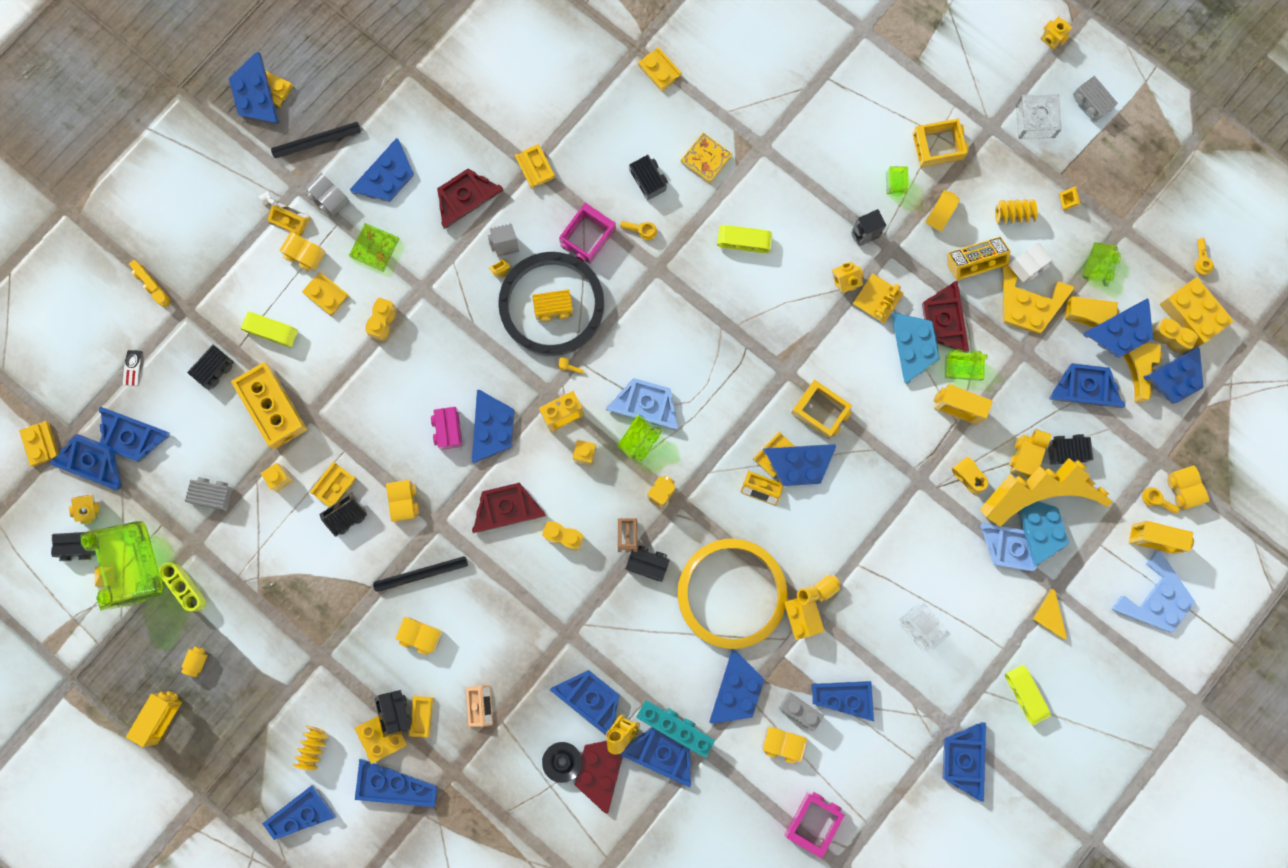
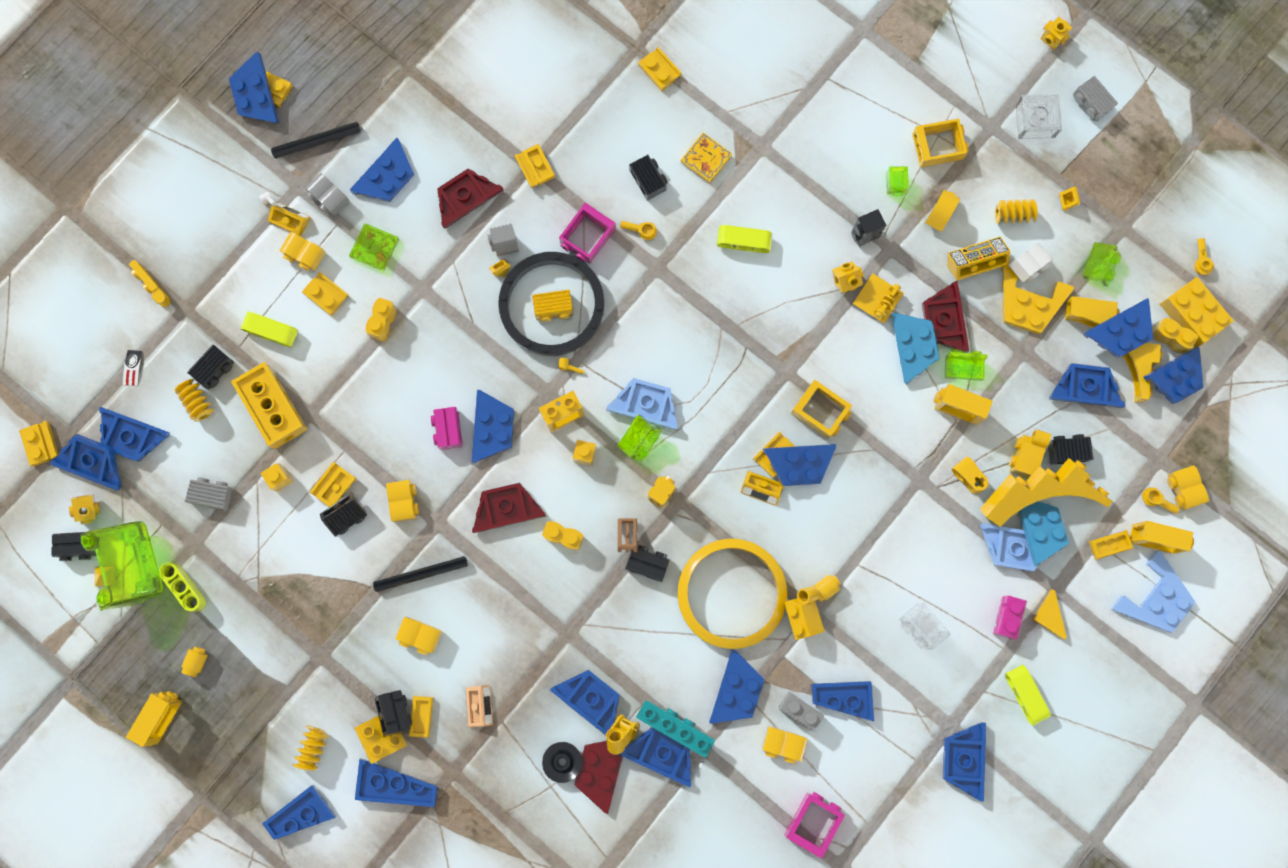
none -> yellow piece [174,379,215,422]
none -> dark pink brick [993,595,1027,639]
none -> yellow plate [1088,530,1134,560]

